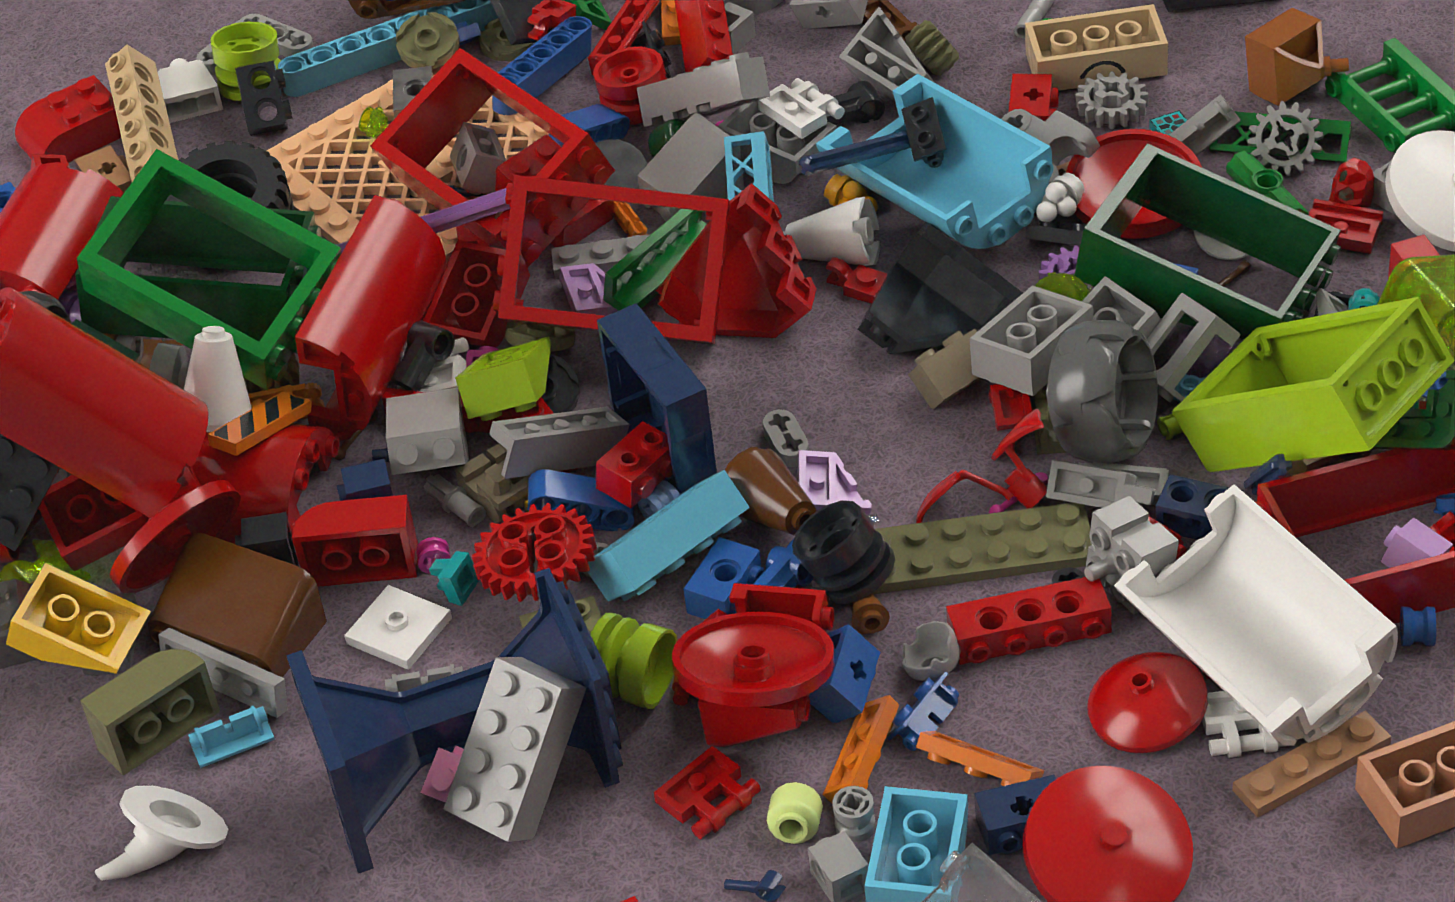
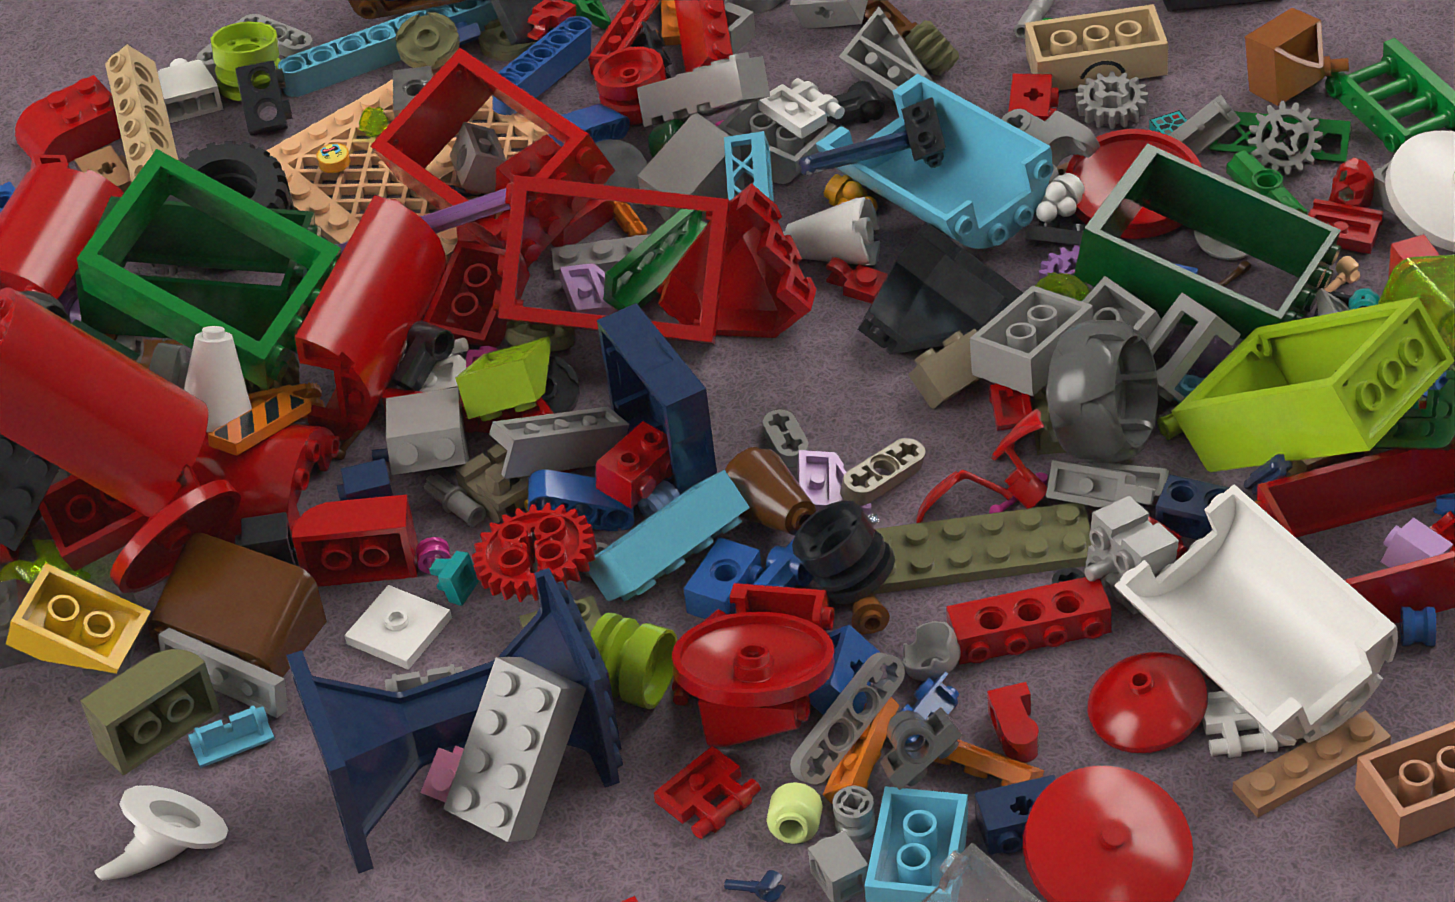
none -> tile [316,143,351,173]
none -> light grey beam [790,653,905,785]
none -> dark tan beam [840,438,926,506]
none -> dark grey plate [880,707,962,790]
none -> red leg [987,682,1039,763]
none -> light nougat hand [1325,256,1360,292]

